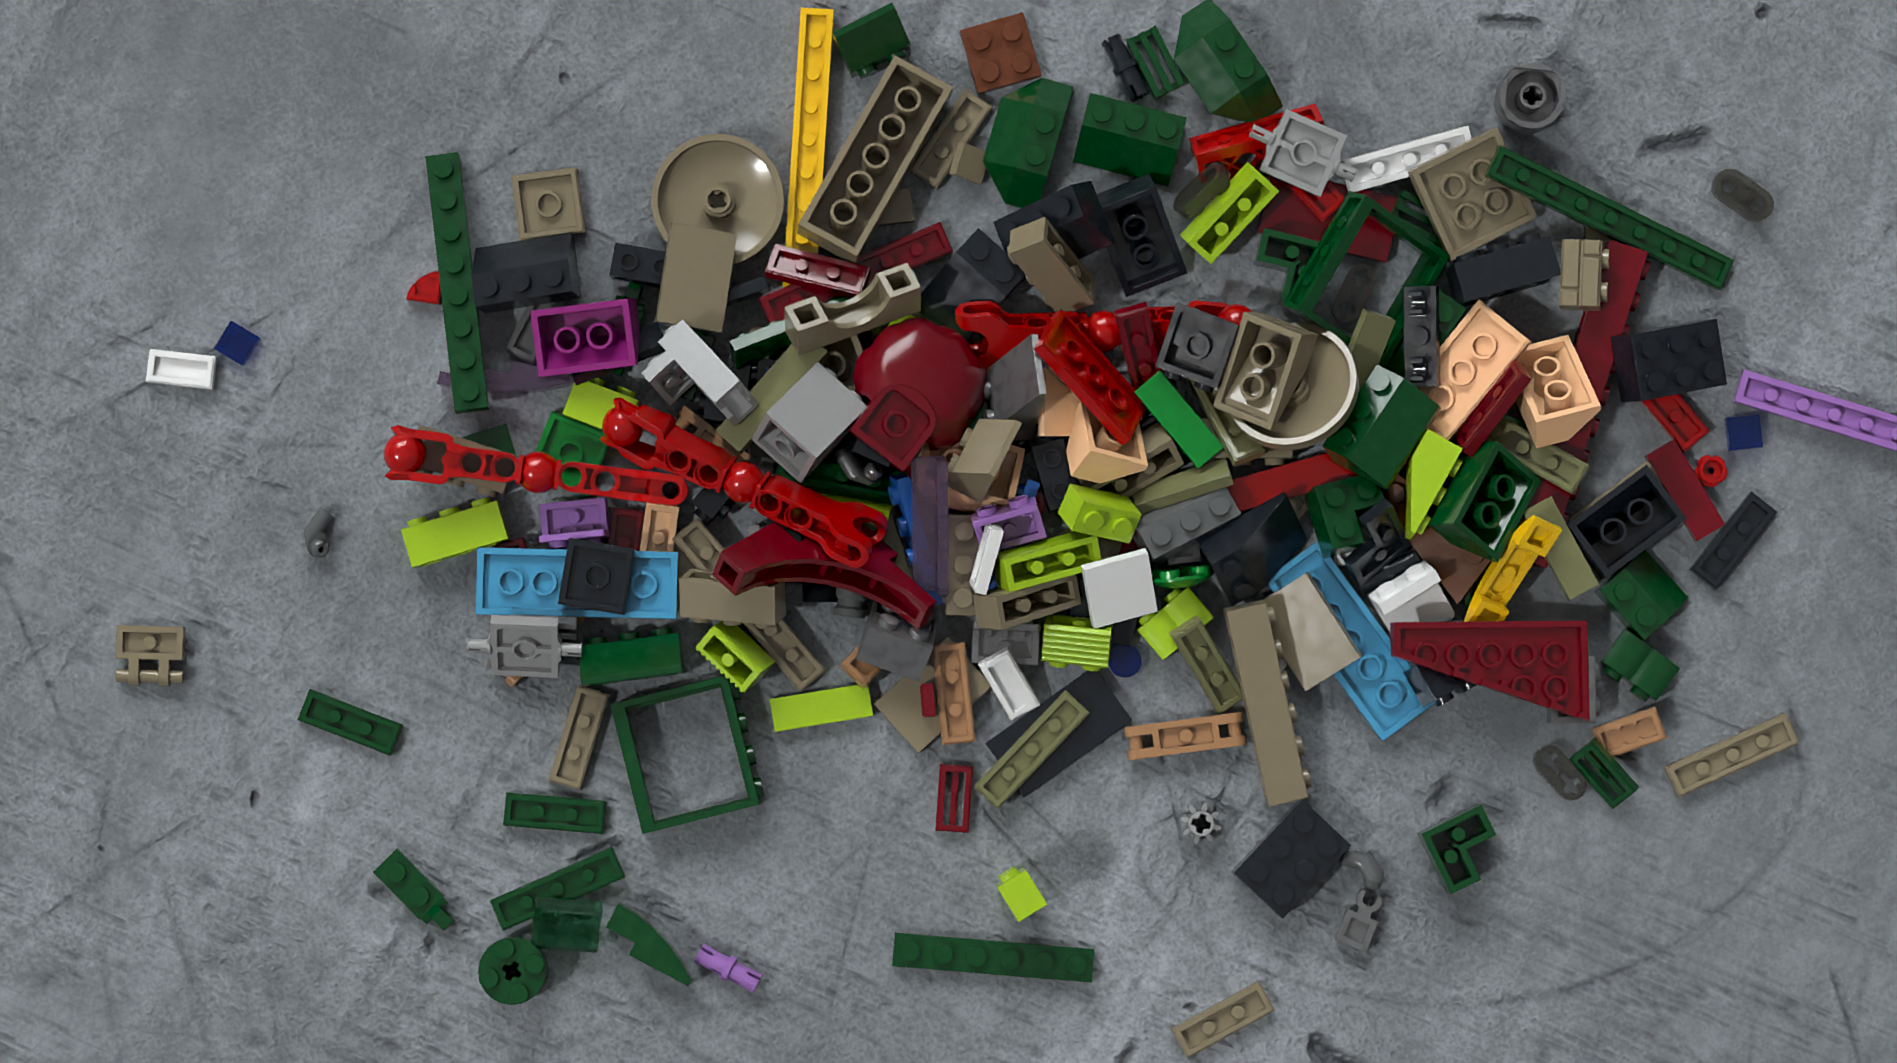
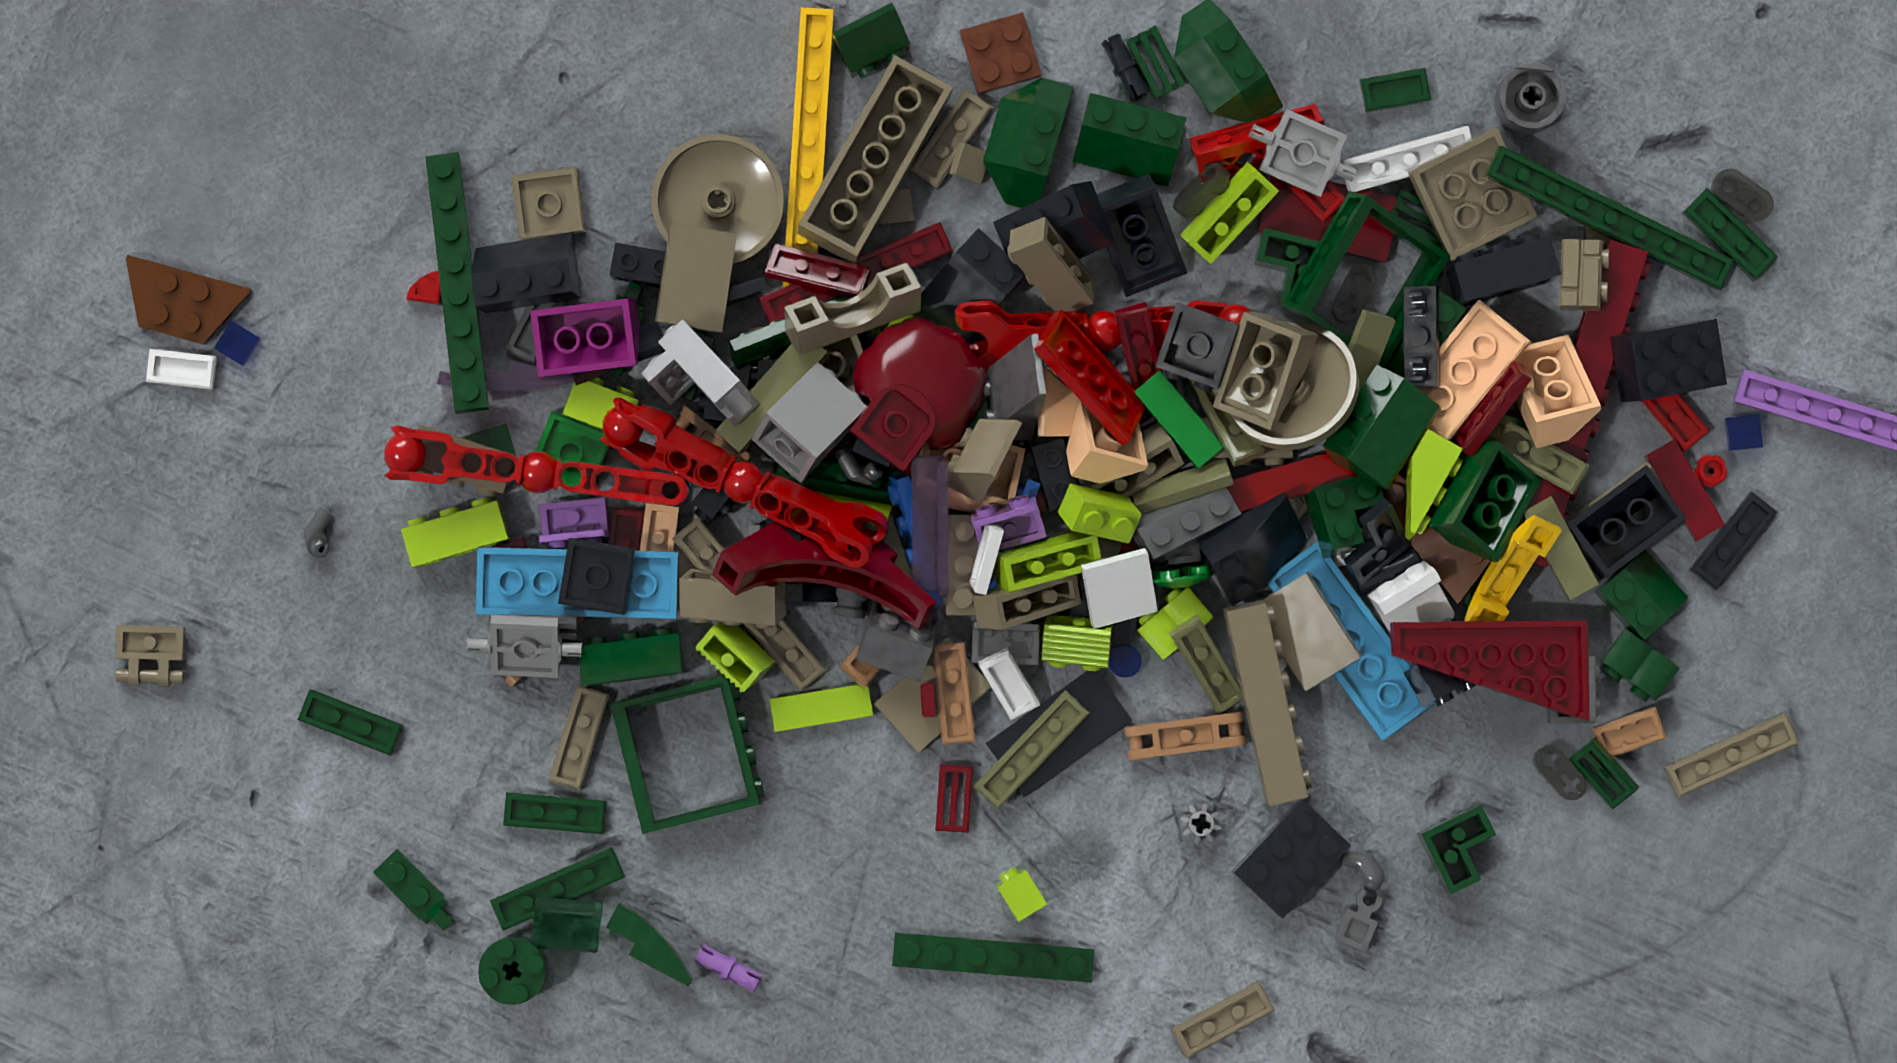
none -> reddish brown wing [126,255,252,345]
none -> dark green tile [1360,68,1431,113]
none -> dark green tile [1682,188,1778,281]

